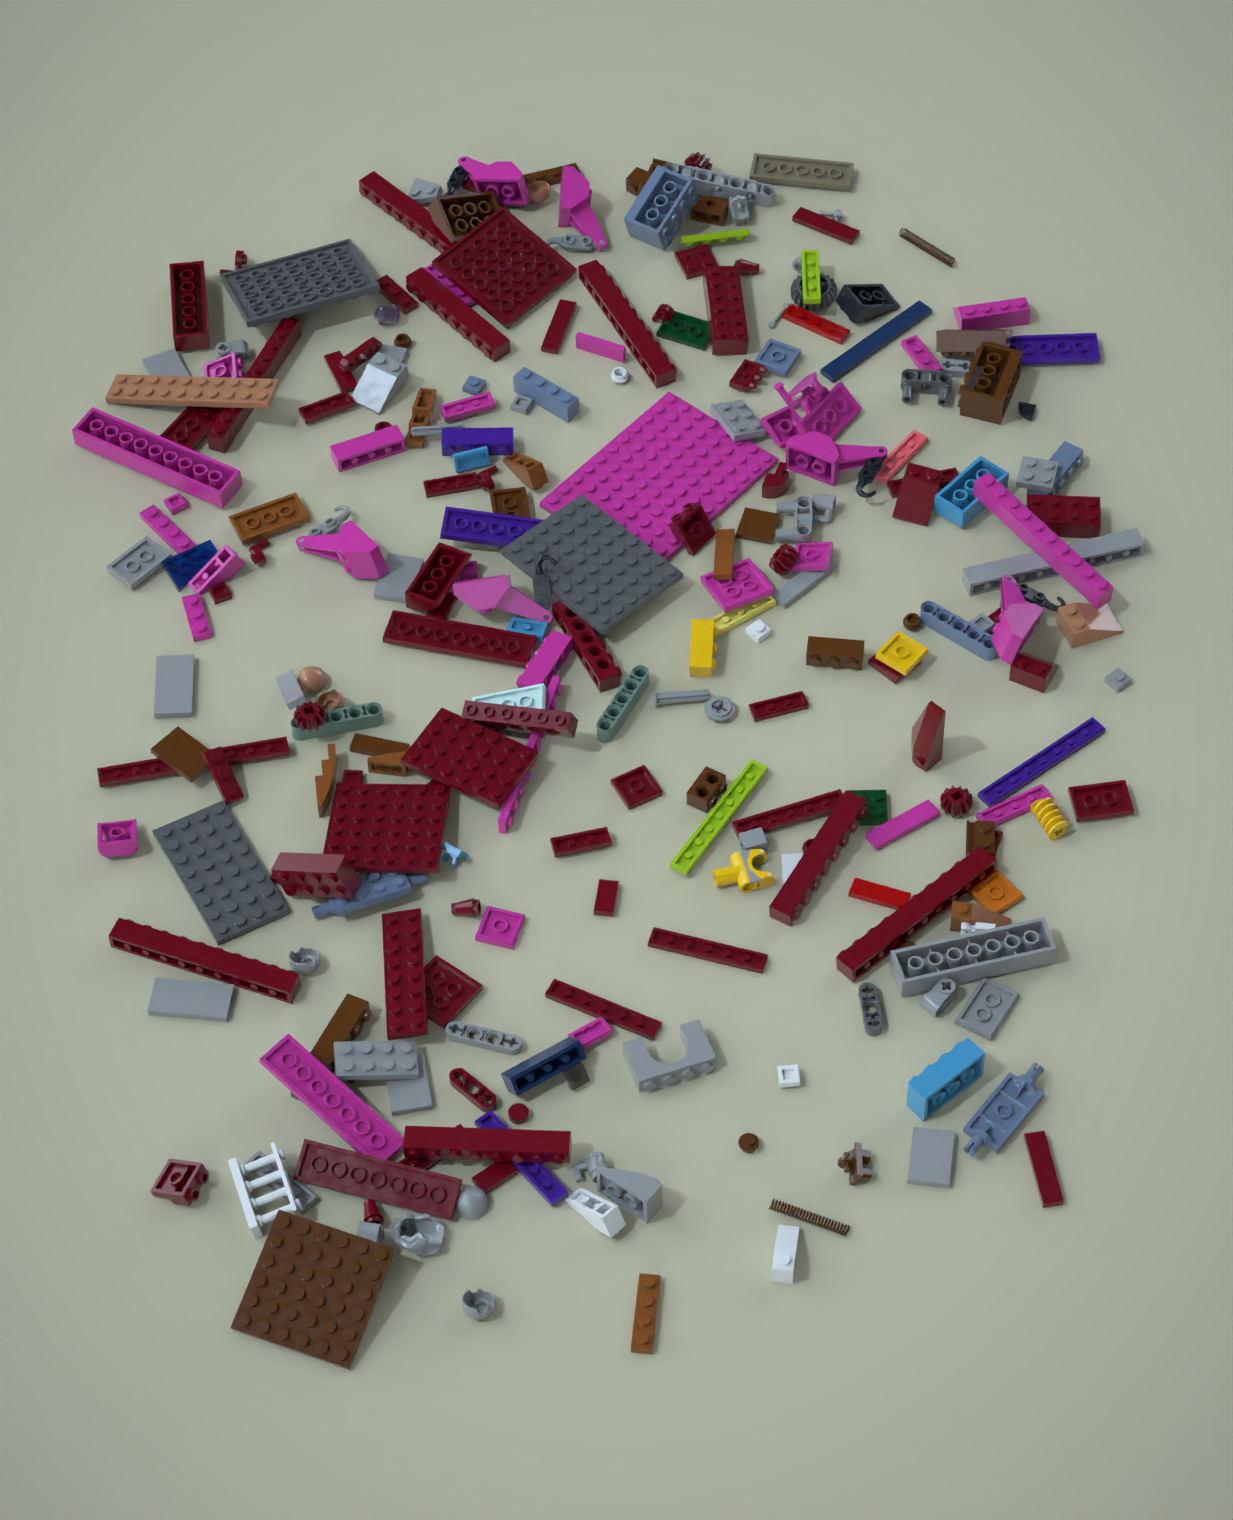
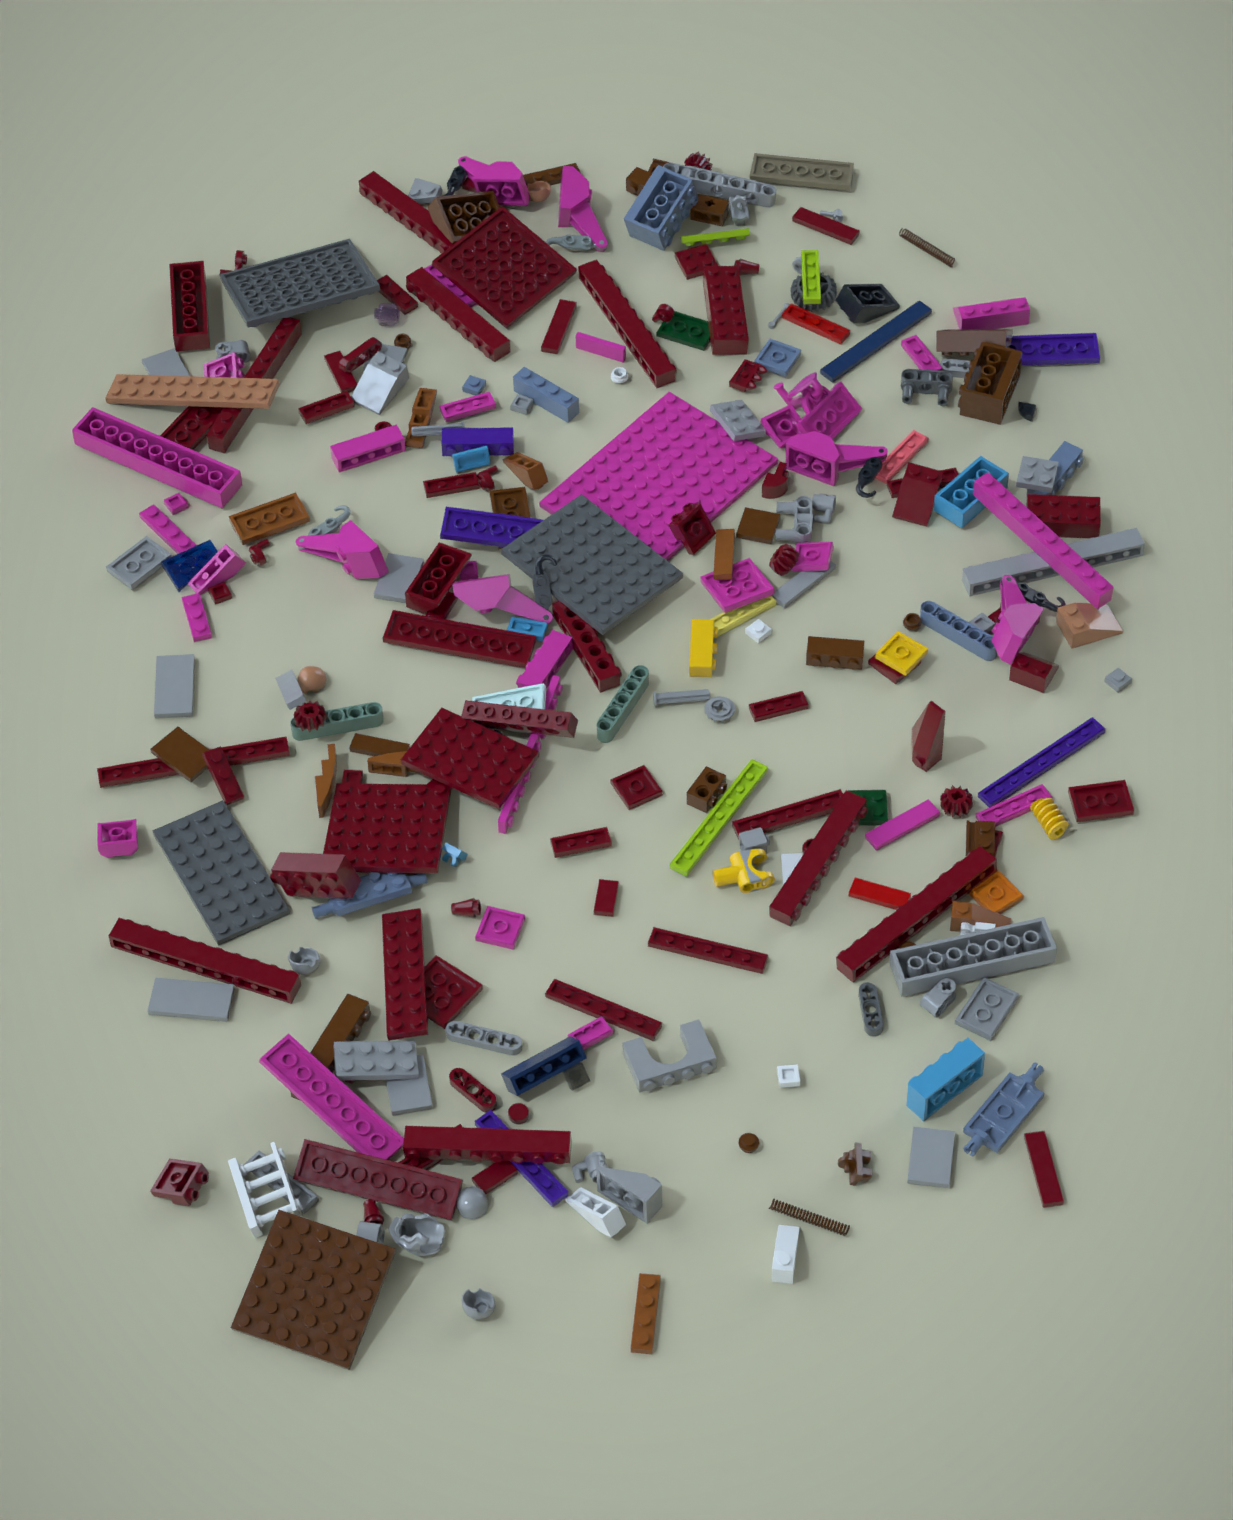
nougat hair [316,689,344,711] -> none

